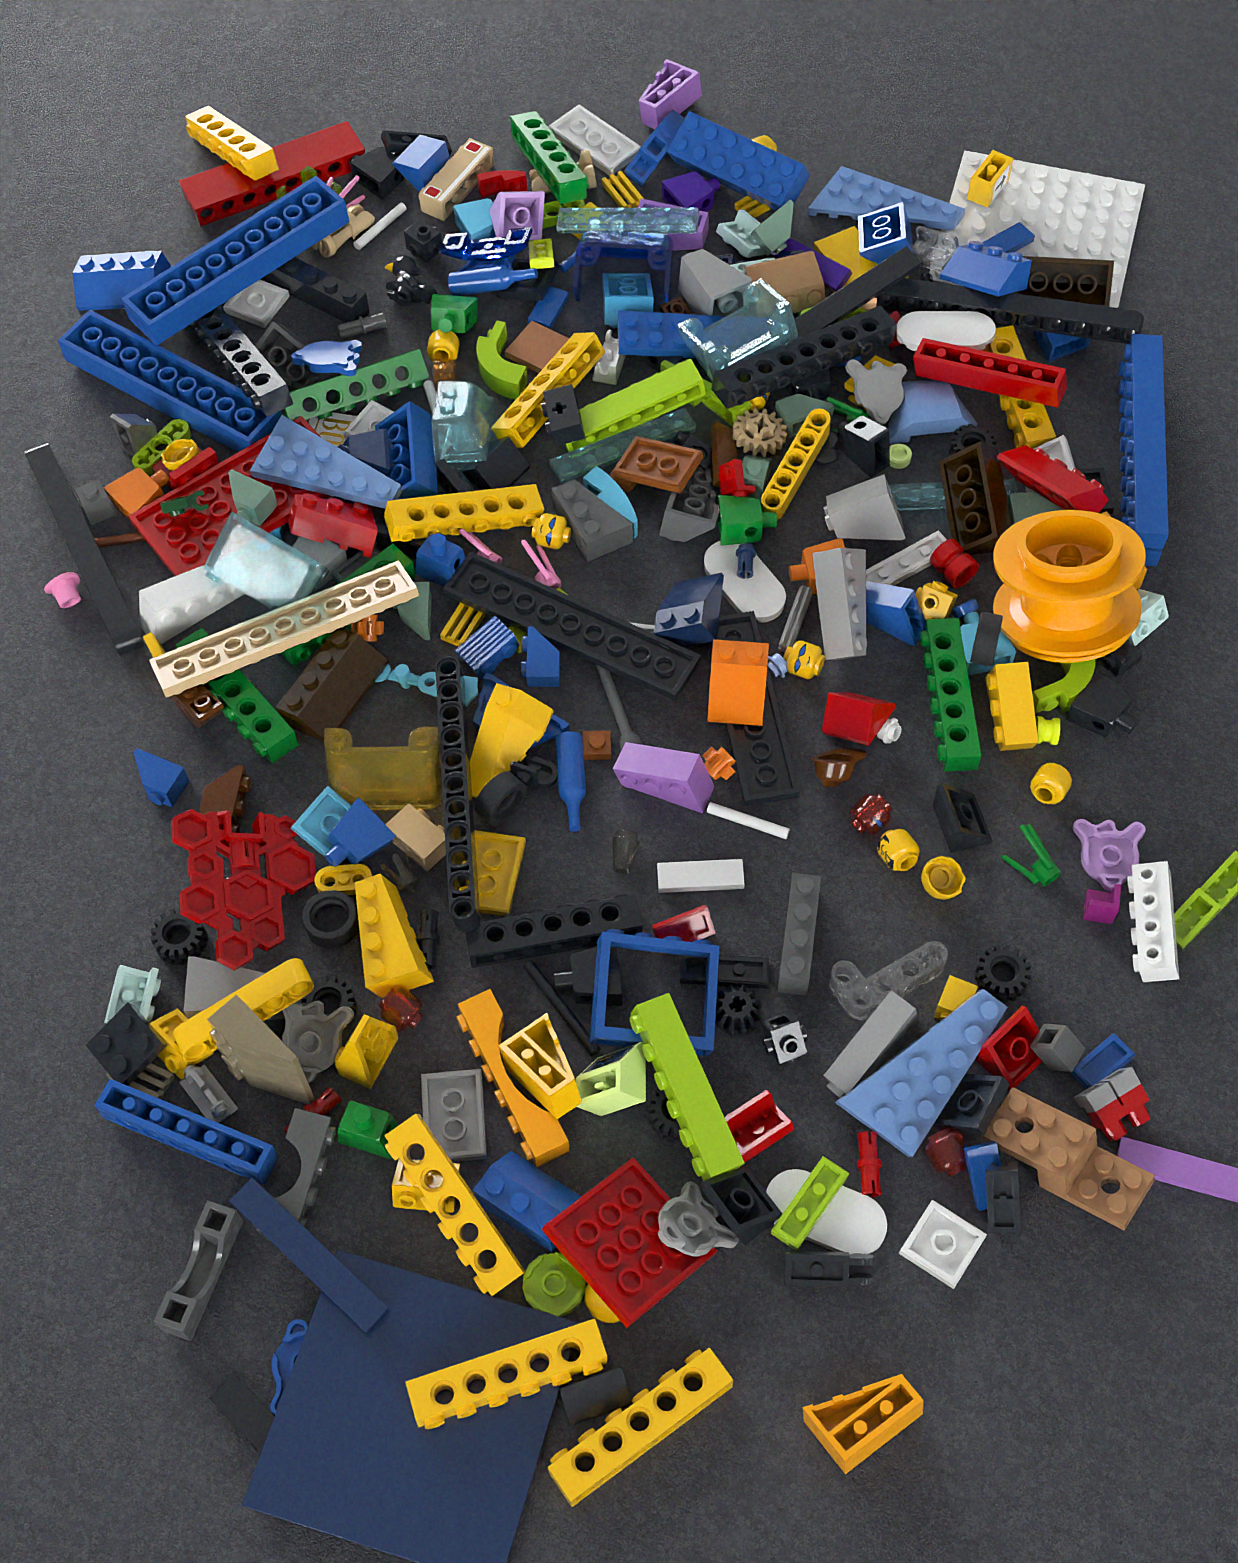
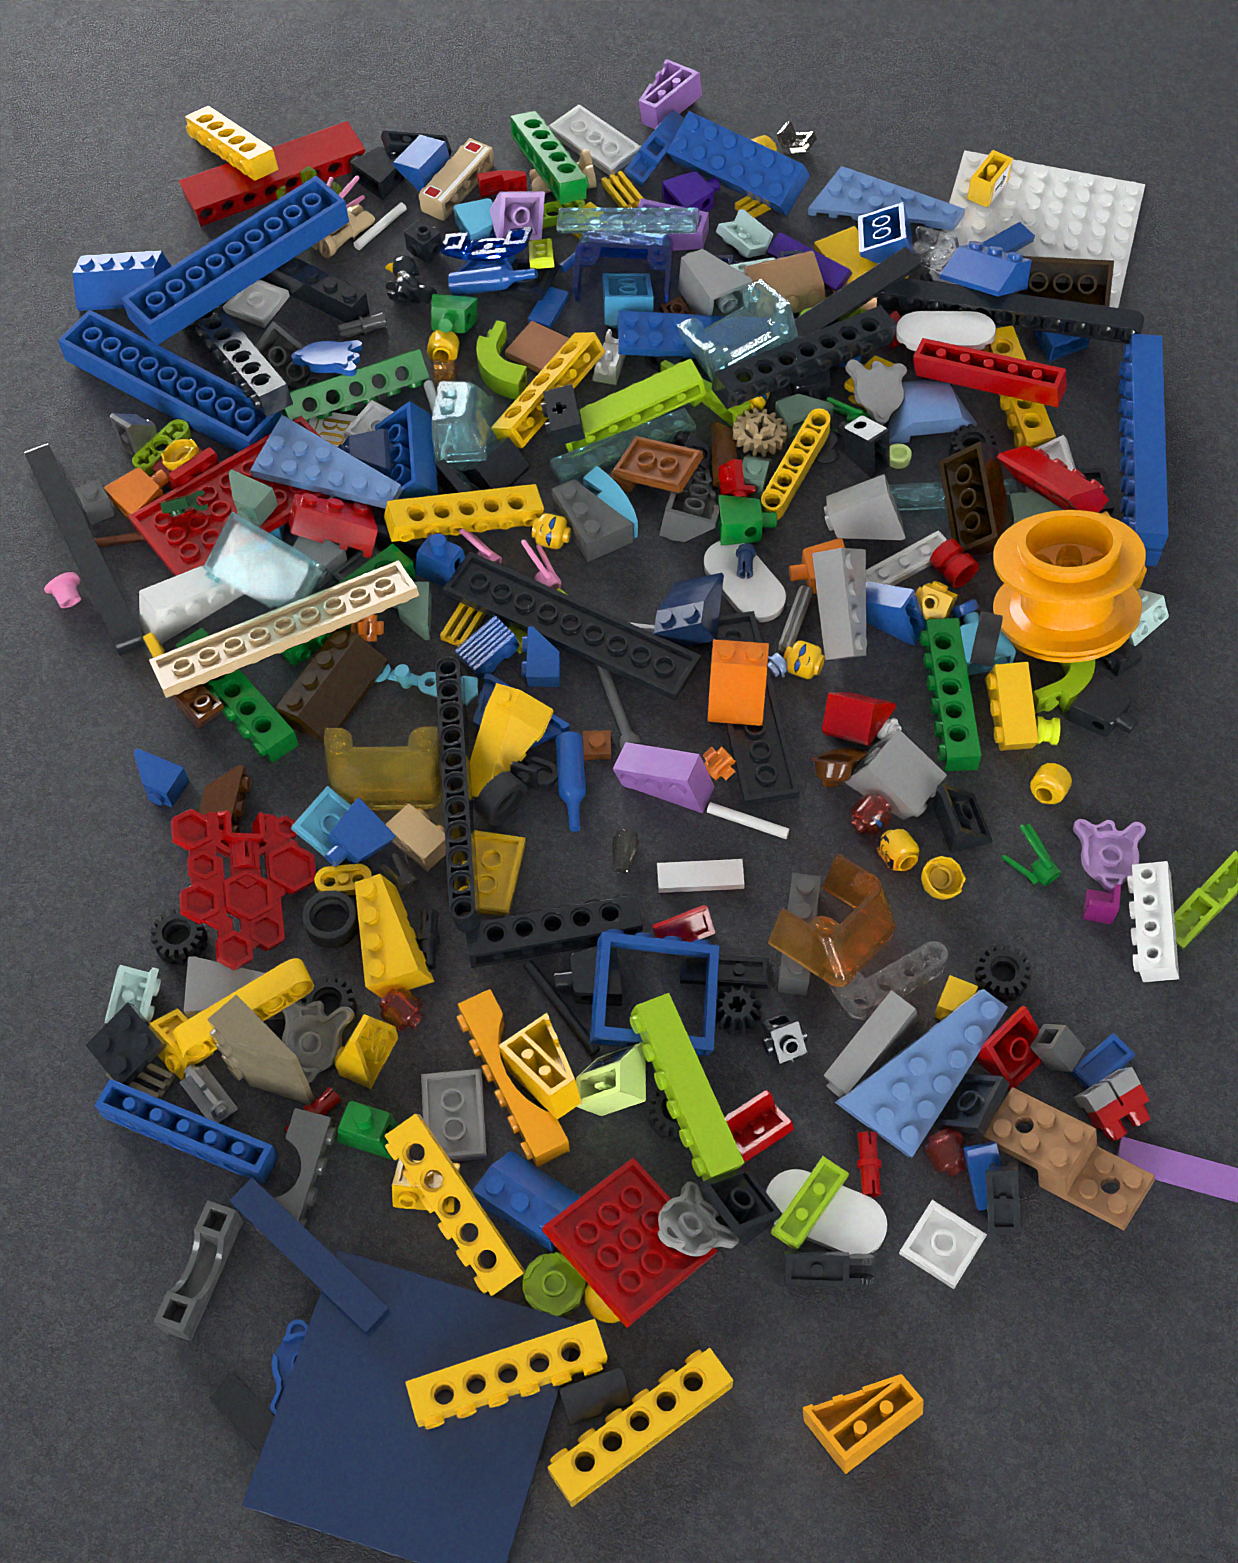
sand green slope [750,199,794,256] -> none
none -> clear orange windscreen [768,853,896,987]
none -> clear smoke bracket [777,122,817,154]
none -> light grey slope [844,729,947,820]

